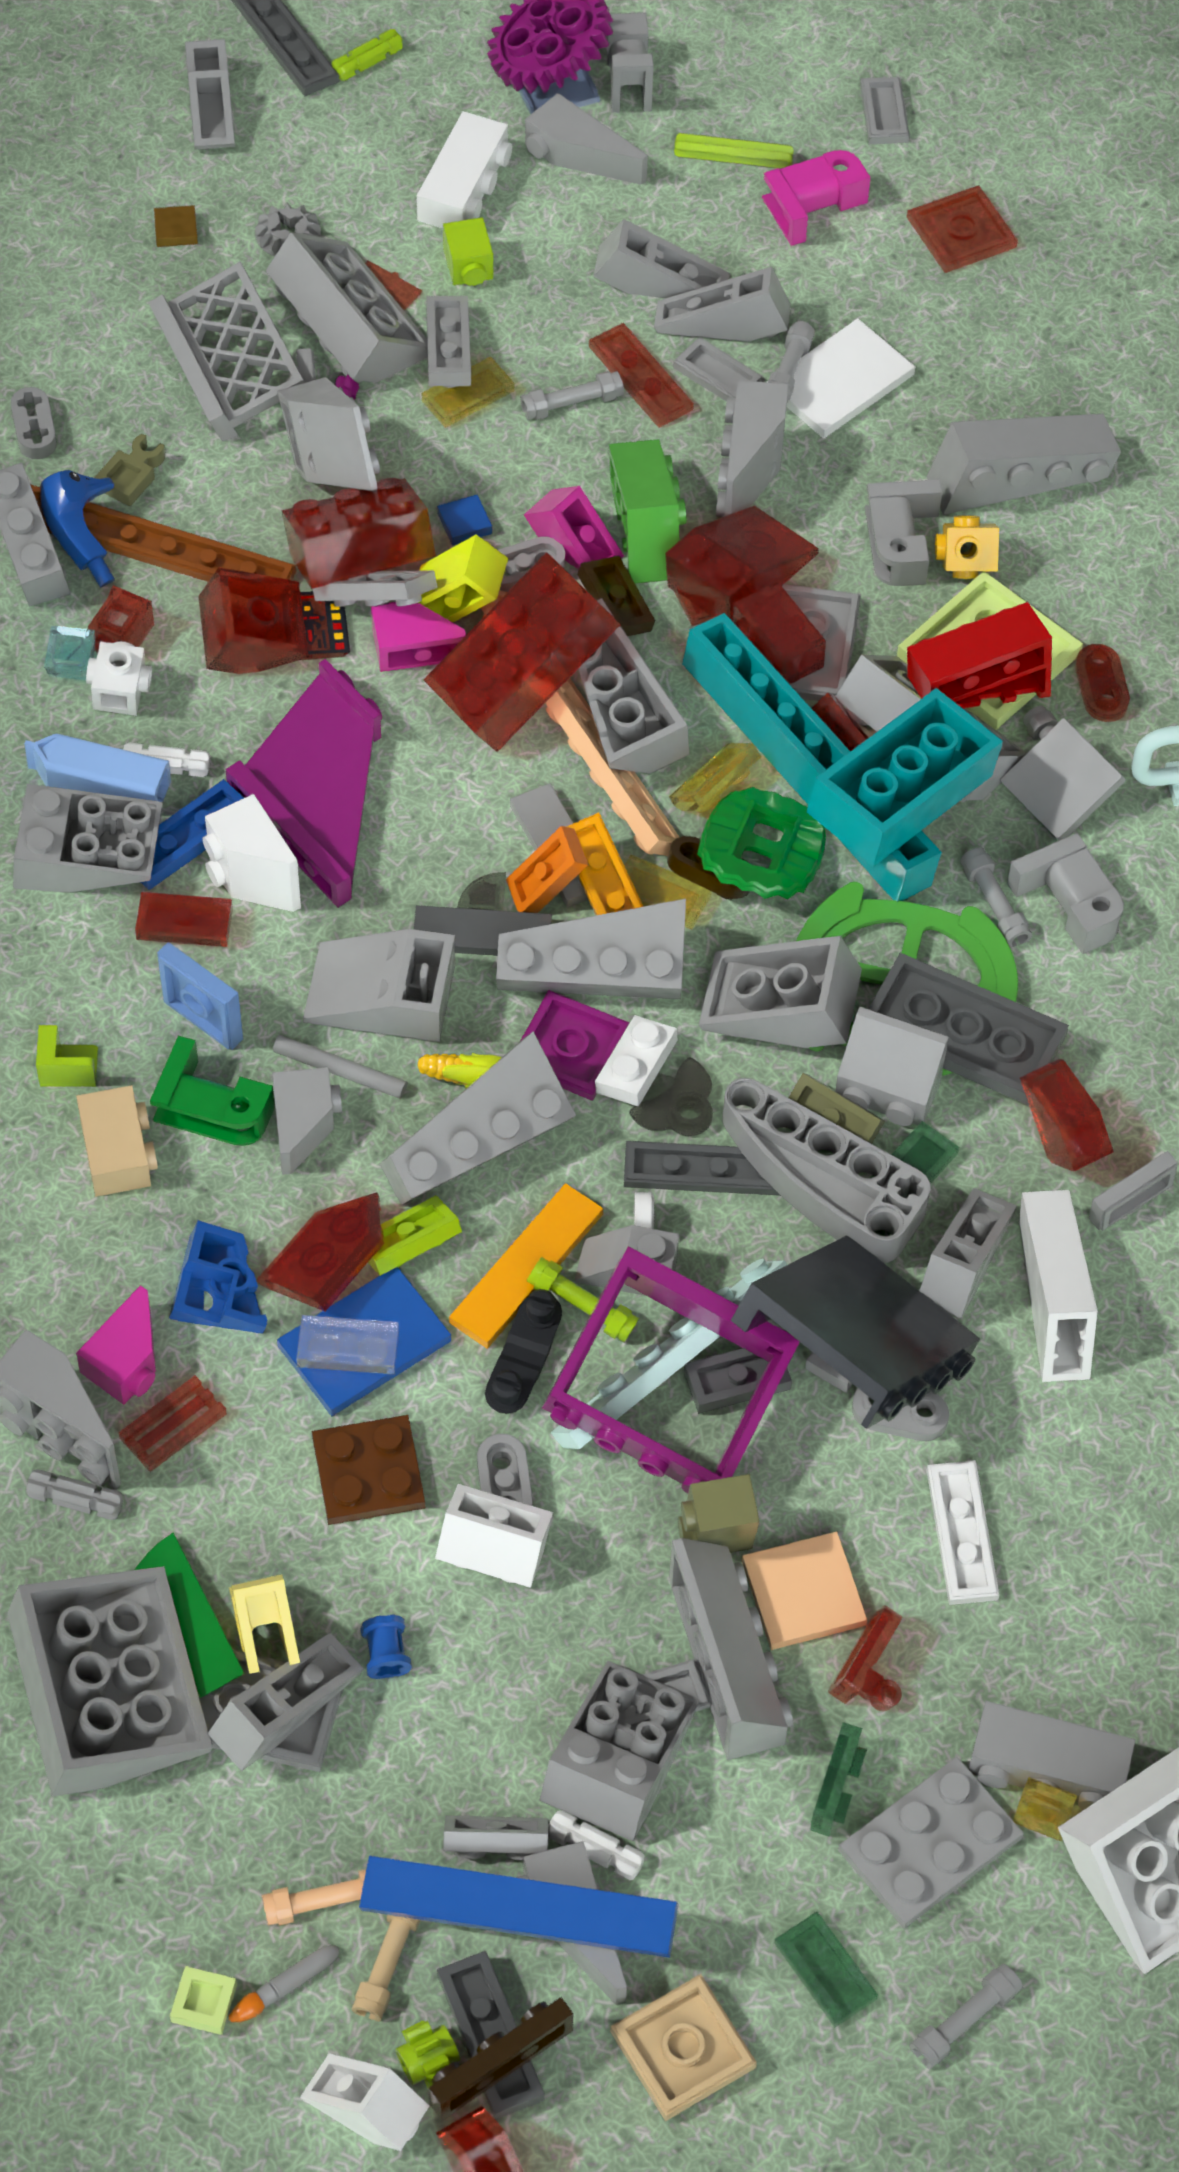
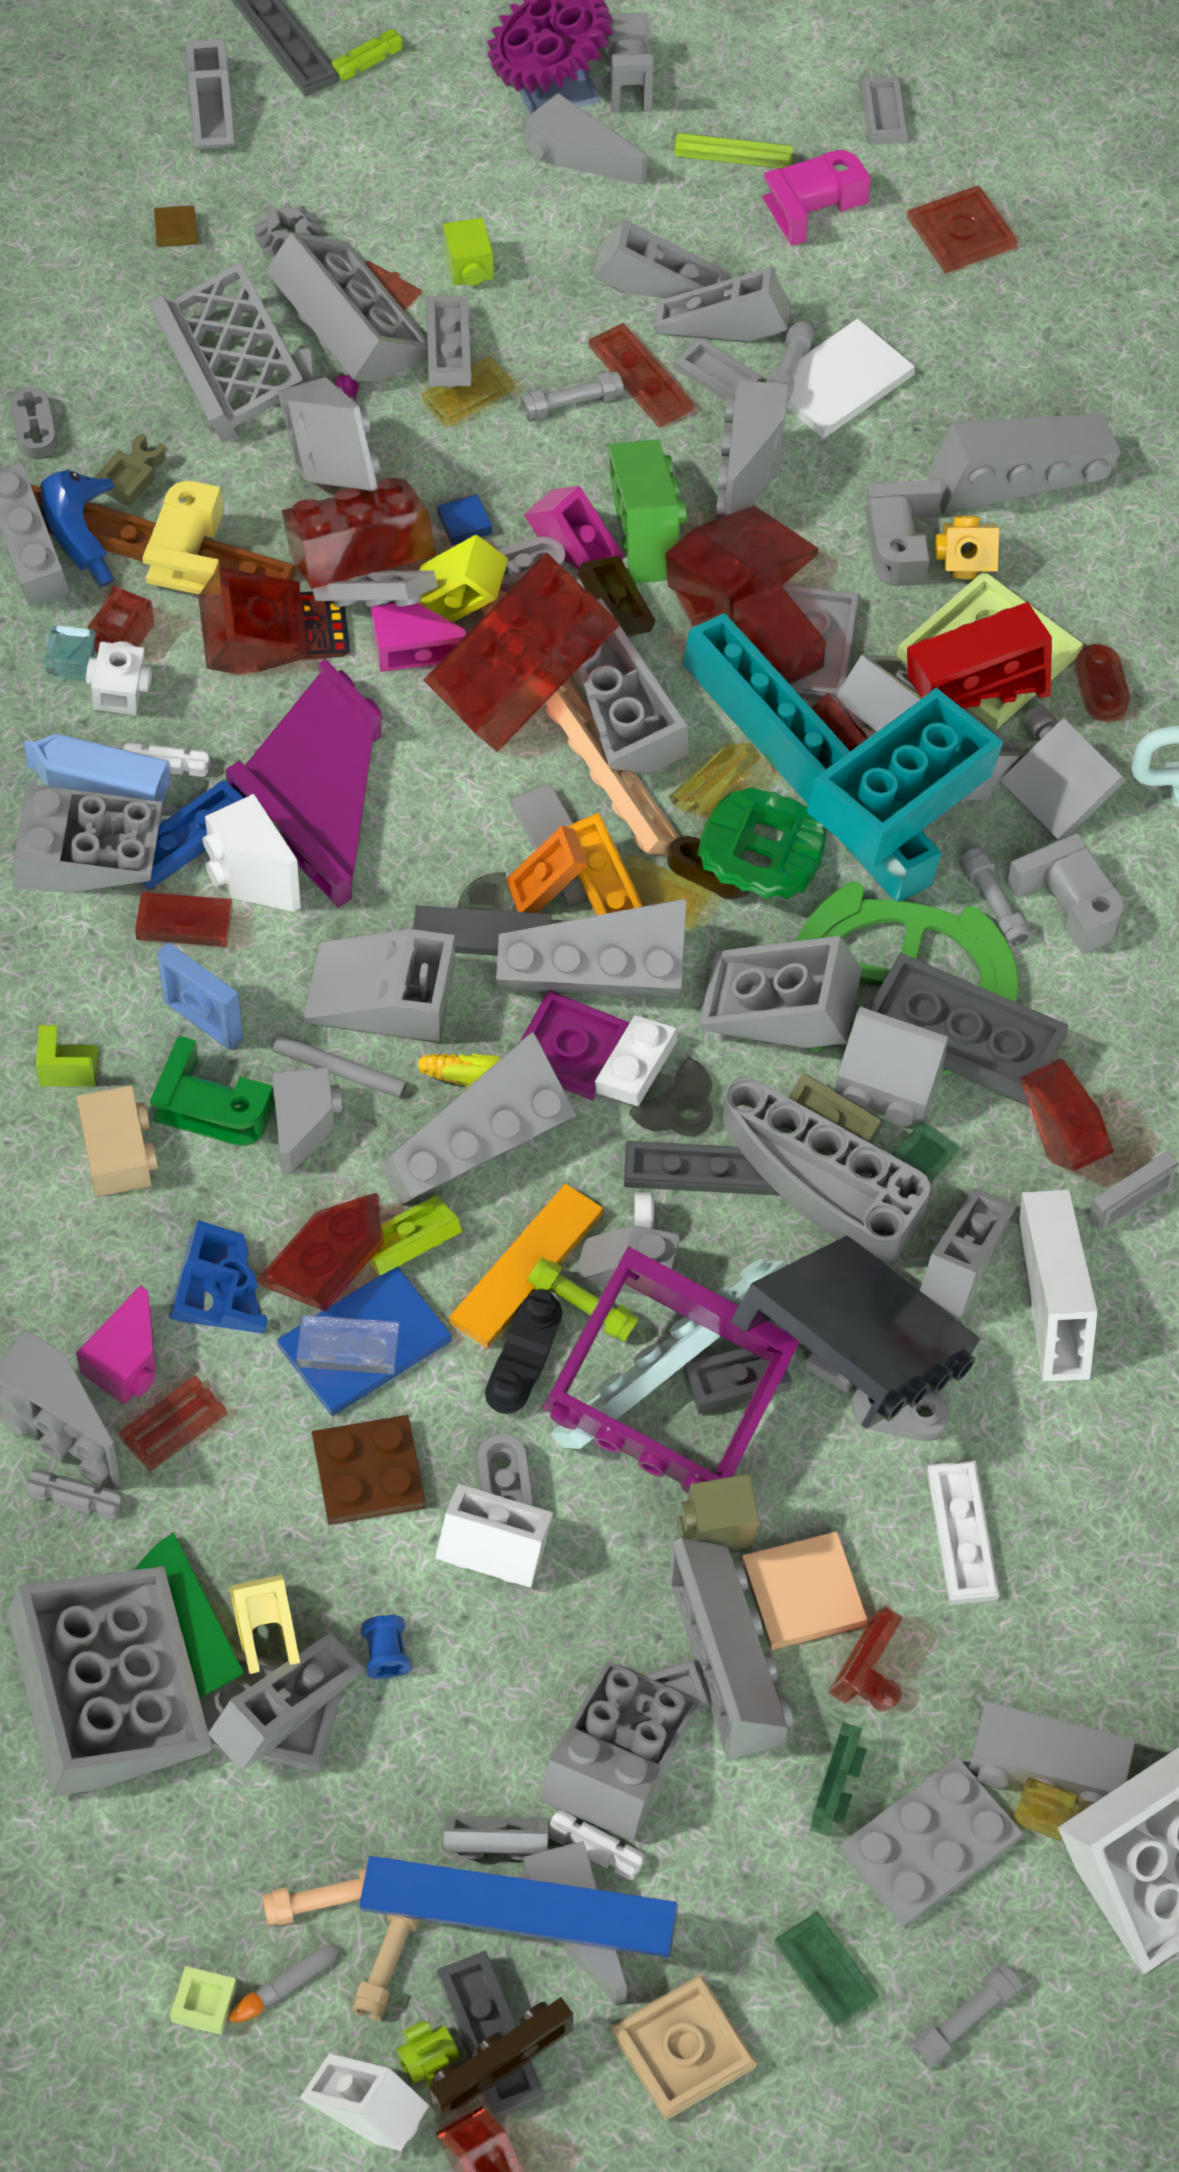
white brick [417,111,512,229] -> none
none -> light yellow piece [142,481,224,598]

